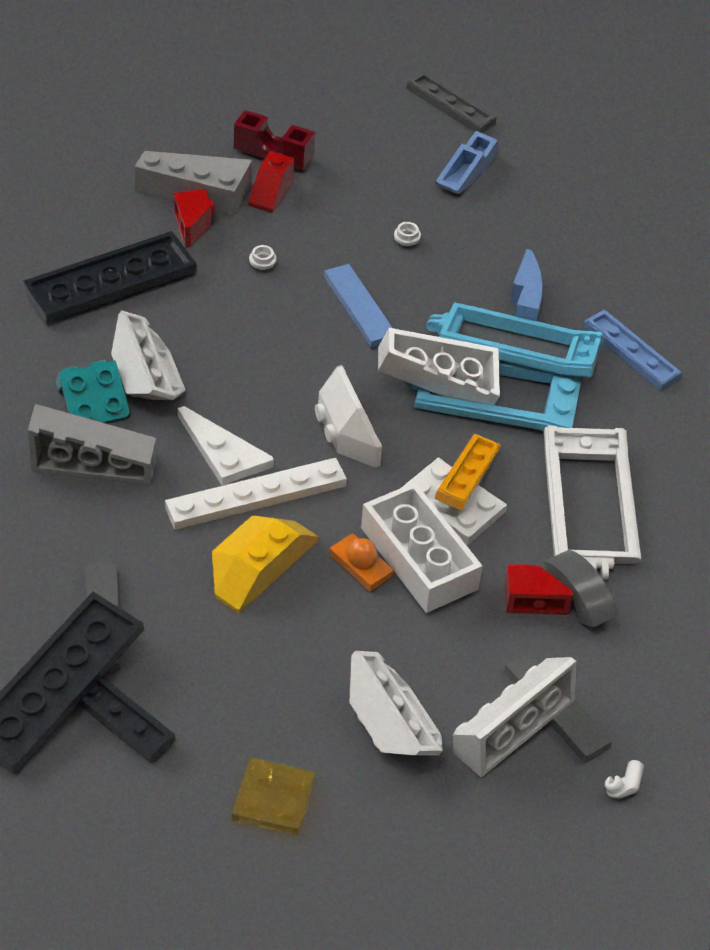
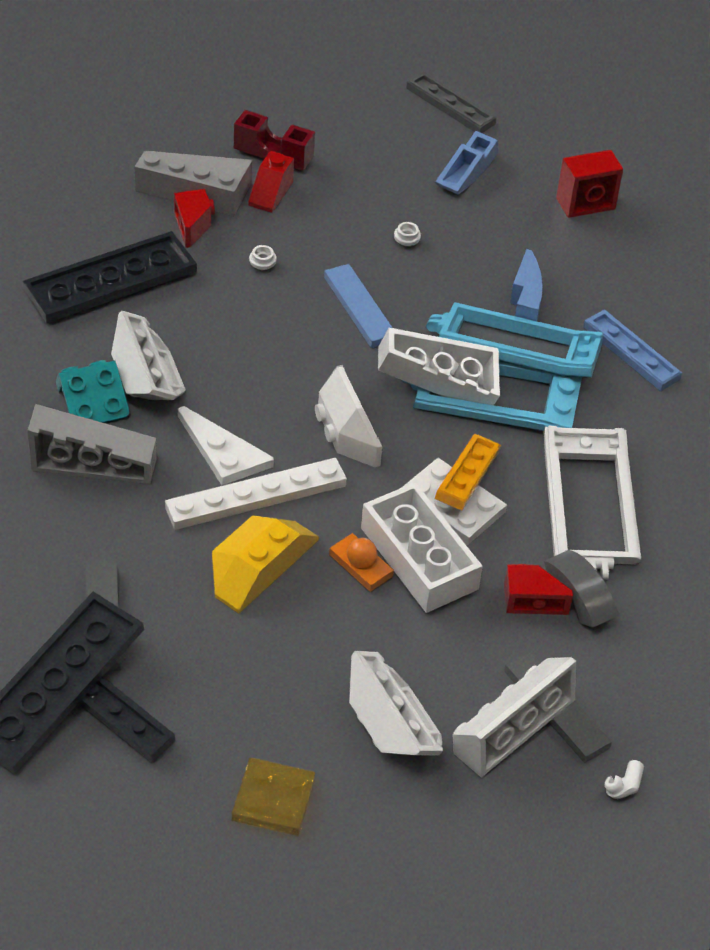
none -> red brick [556,150,624,218]

